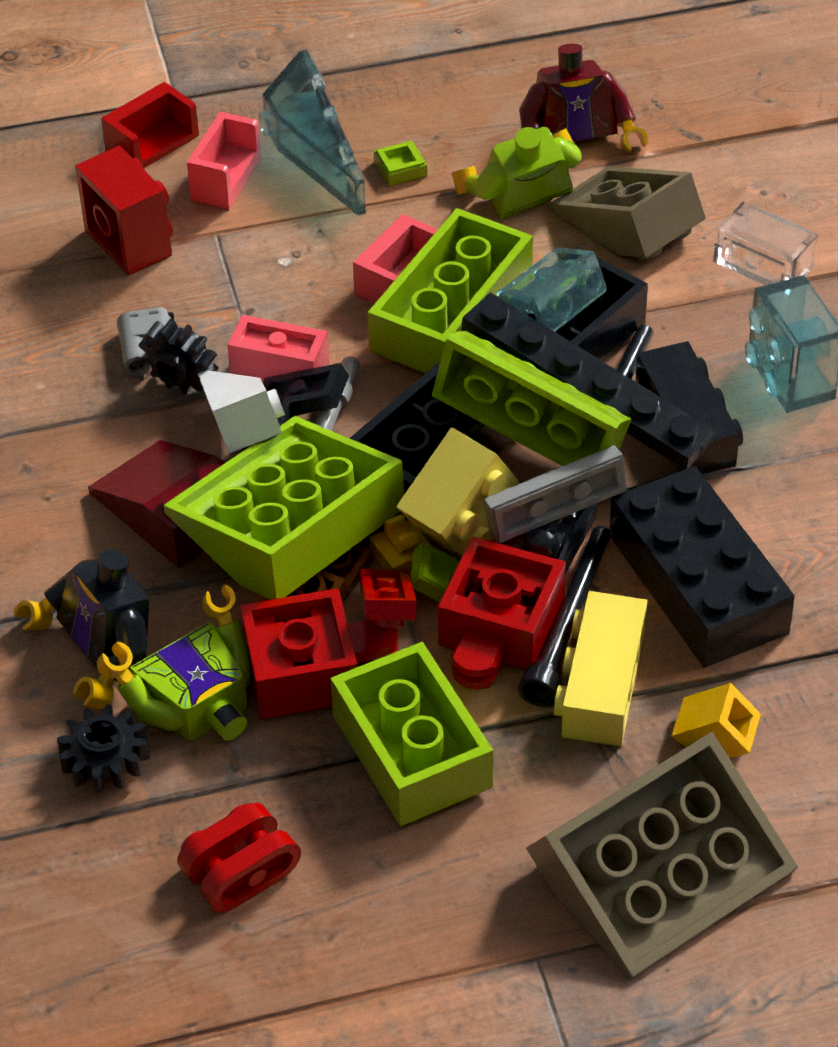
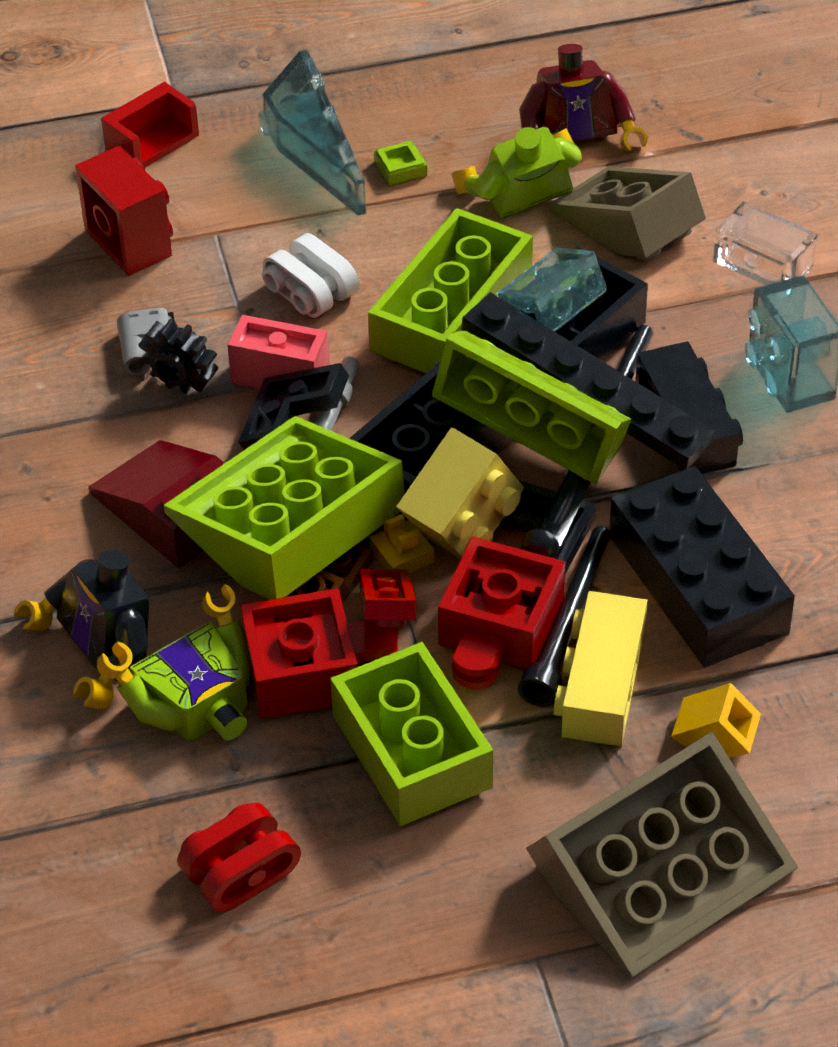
black gear [57,705,150,792] -> none
coral panel [187,112,261,210] -> none
white slope [198,370,285,453] -> none
coral panel [353,214,438,304] -> none
lime tile [410,542,460,602] -> none
light grey tile [484,445,627,543] -> none
none -> white brick [262,233,359,318]

